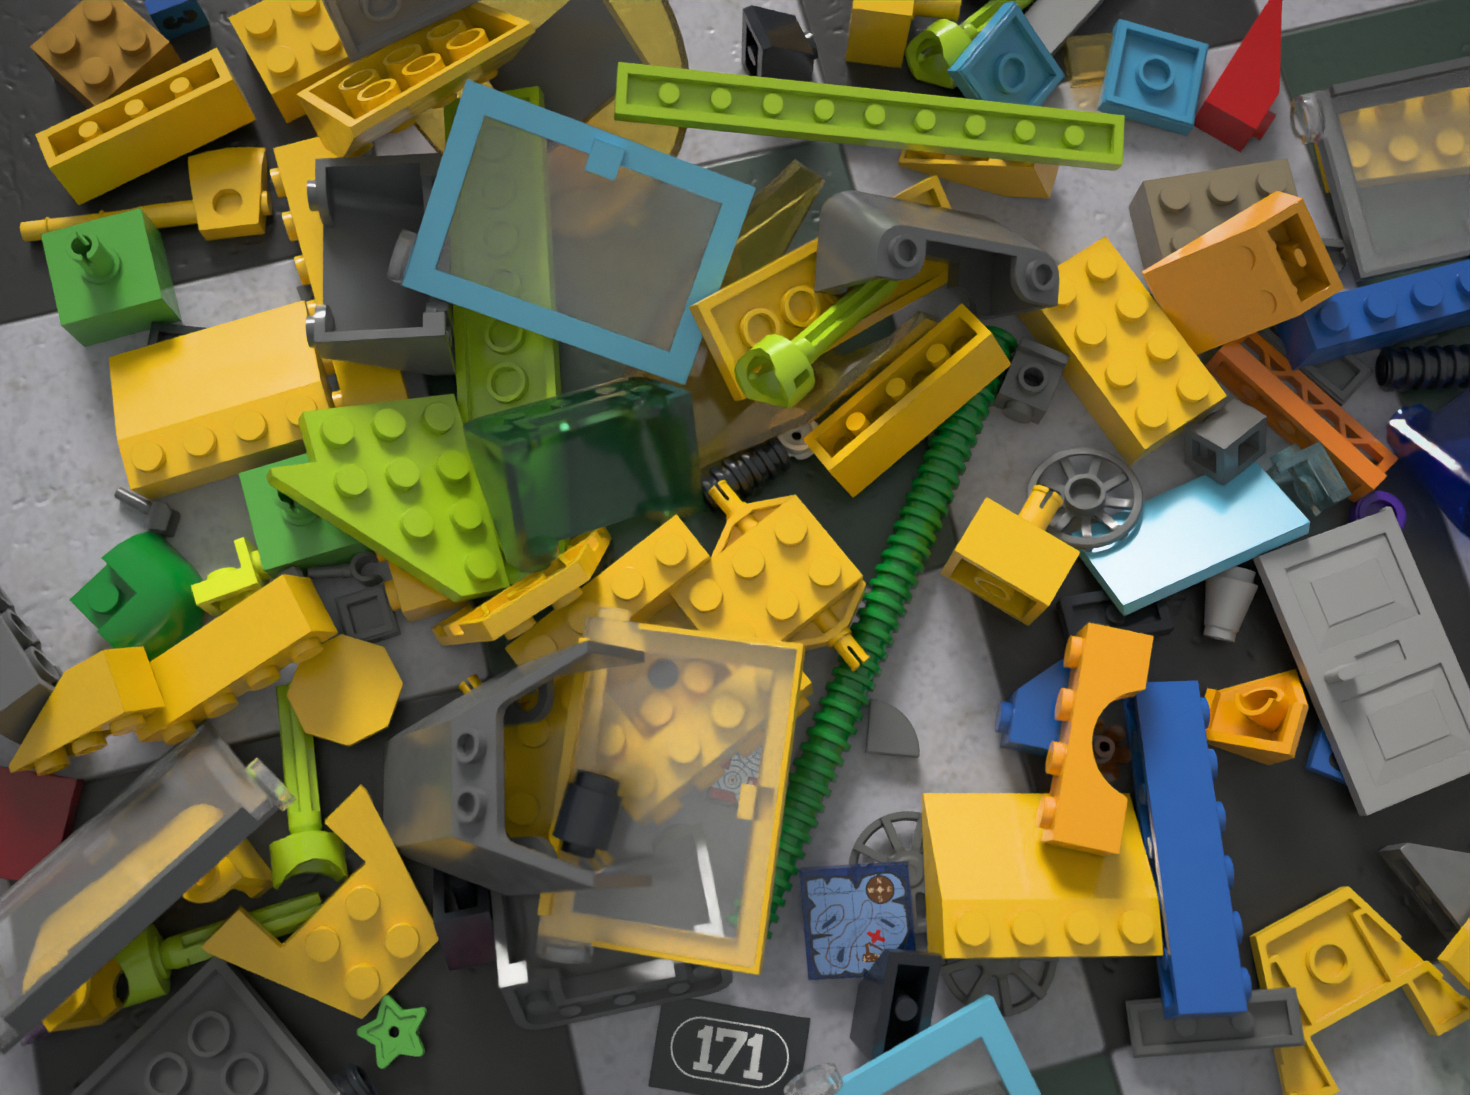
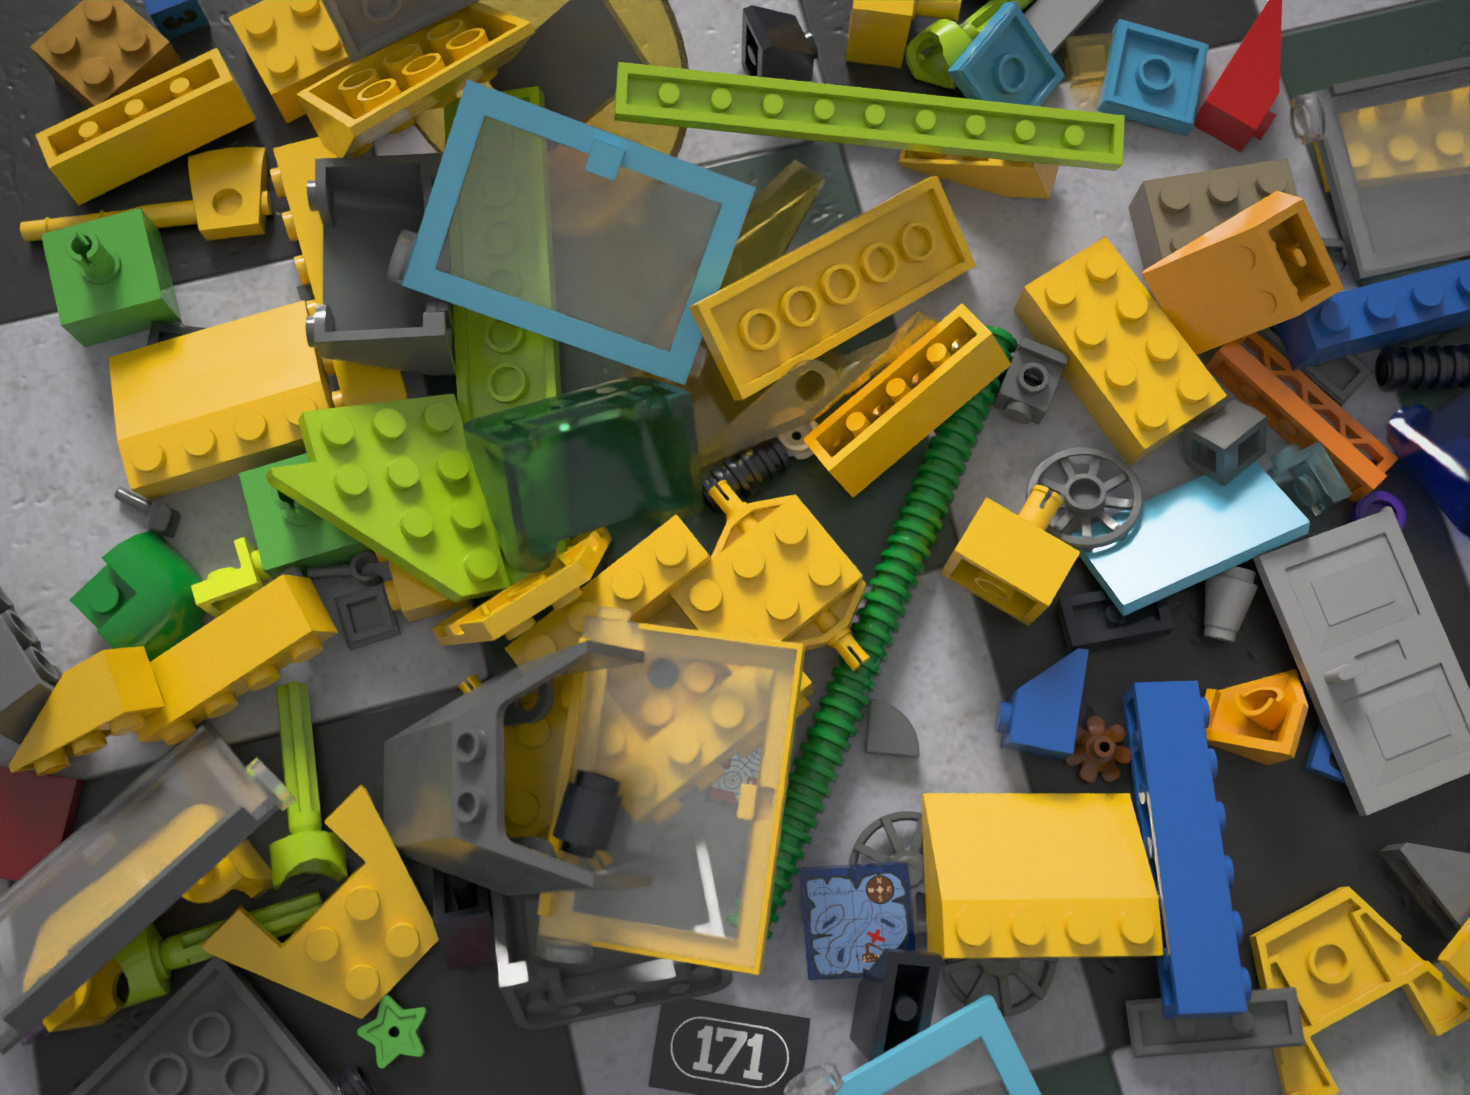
yellow piece [286,634,404,747] -> none
lime piece [734,279,899,409] -> none
dark grey windscreen [814,190,1059,320] -> none
light orange arch [1036,623,1154,857] -> none

